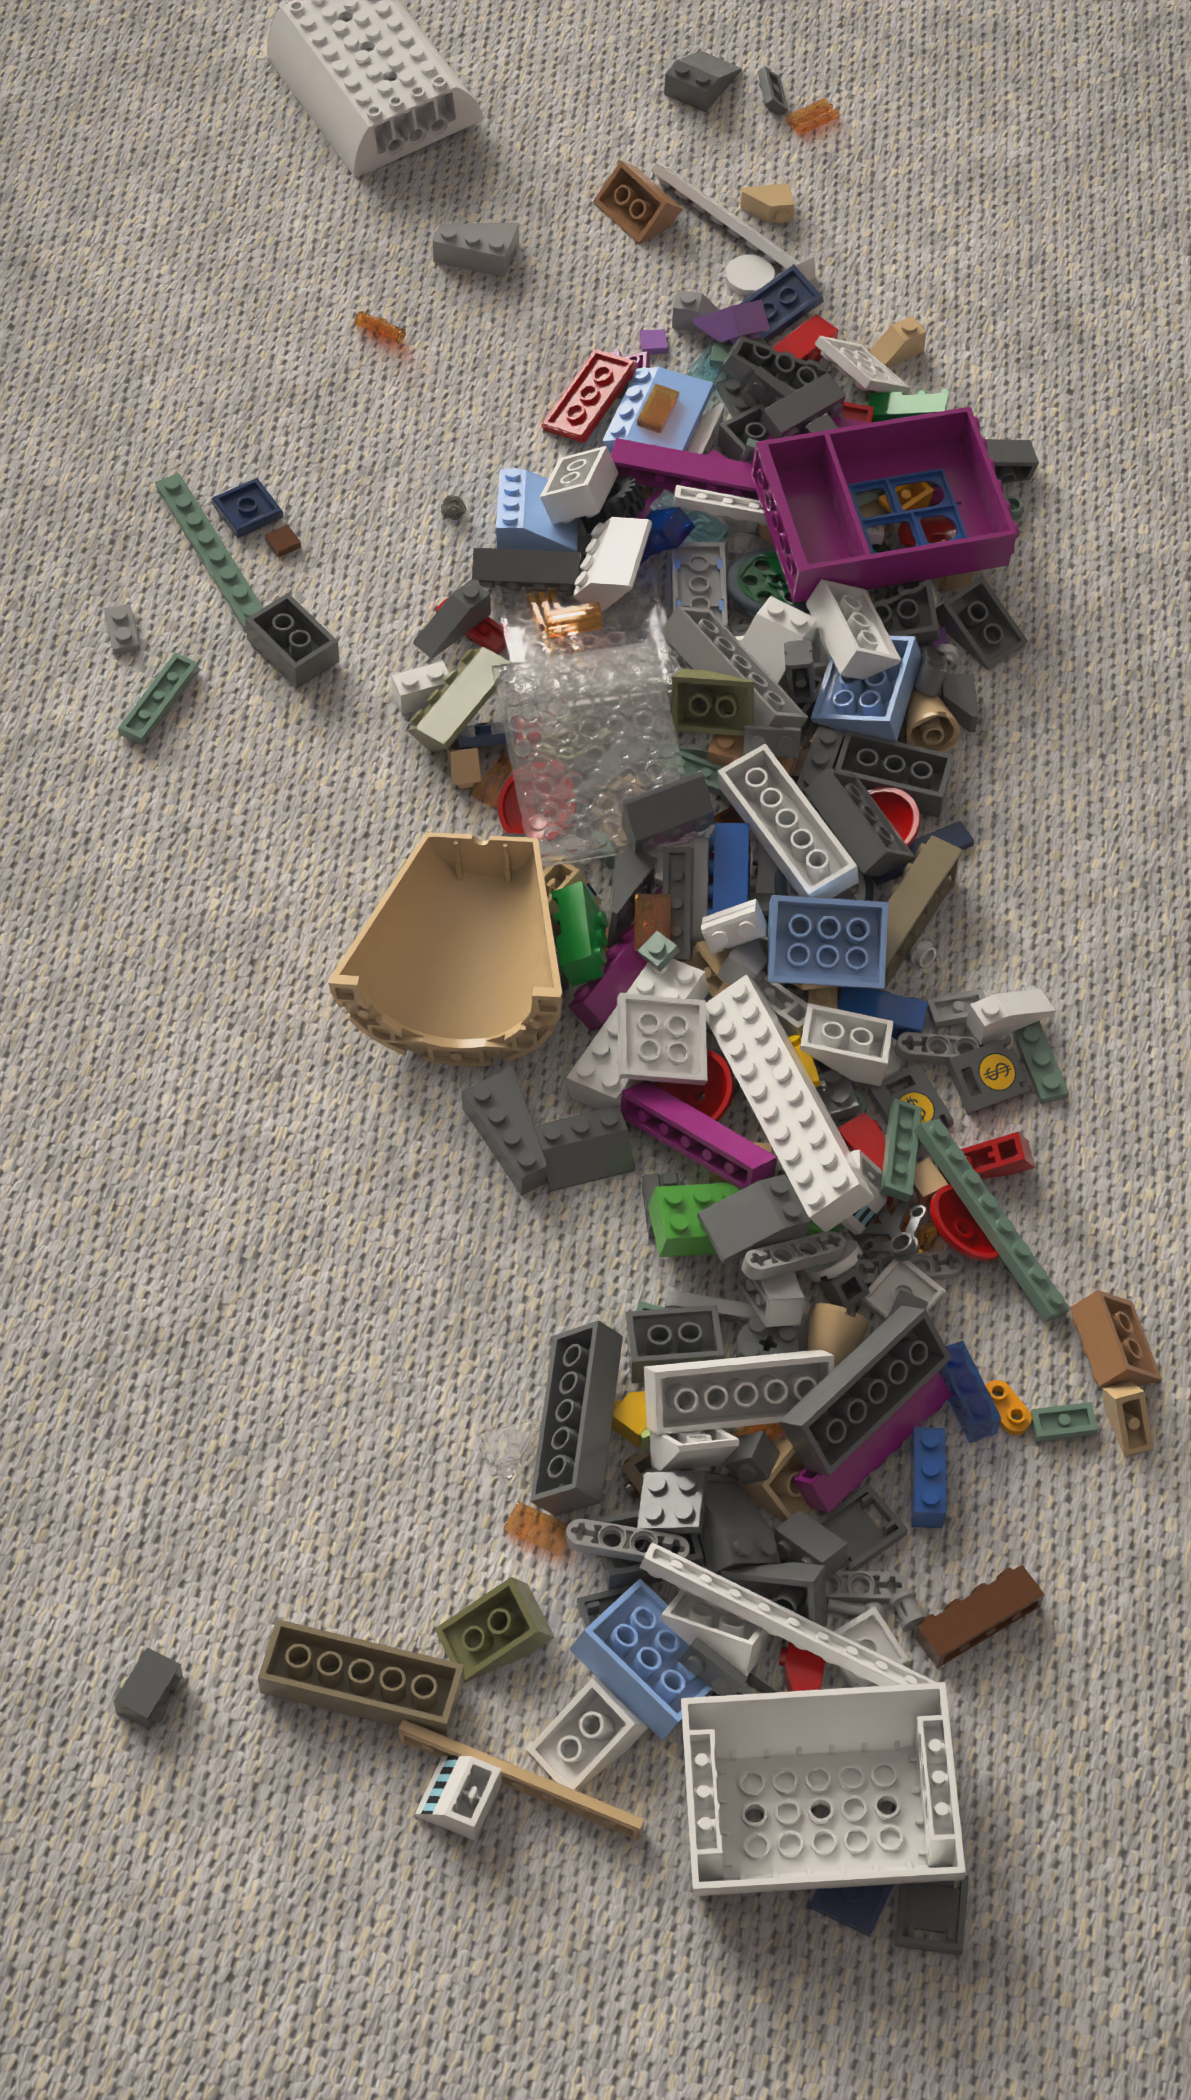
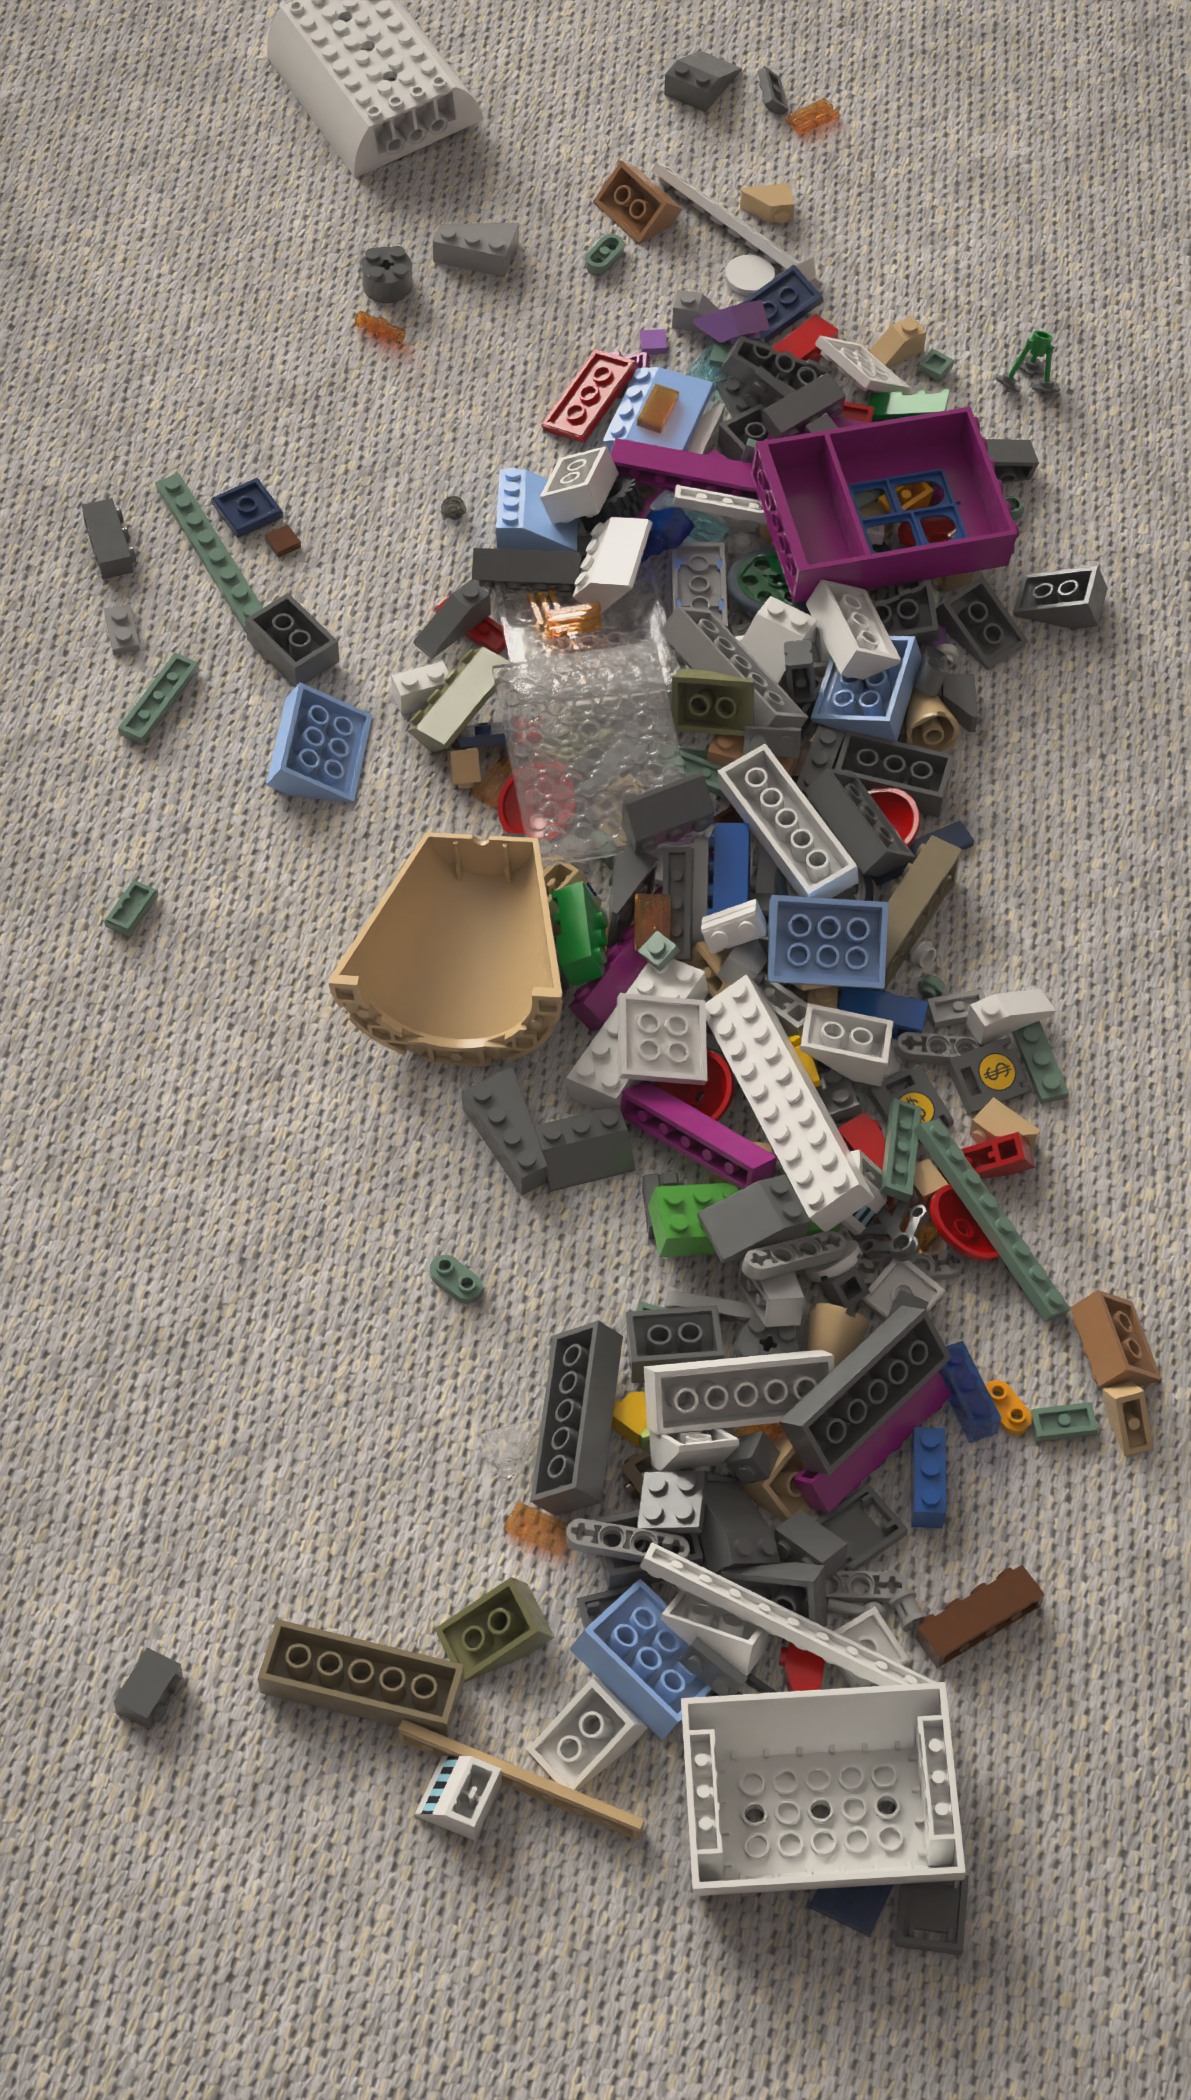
none -> dark grey brick [82,498,136,579]
none -> sand green plate [104,880,158,937]
none -> light blue slope [266,682,372,803]
none -> dark grey brick [362,246,413,303]
none -> sand green plate [430,1255,482,1304]
none -> sand green plate [585,234,624,274]
none -> sand green plate [918,349,954,382]
none -> sand green plate [918,974,945,999]
none -> tan slope [969,1097,1041,1148]
none -> plant [994,330,1060,392]
none -> dark grey slope [1013,566,1108,629]

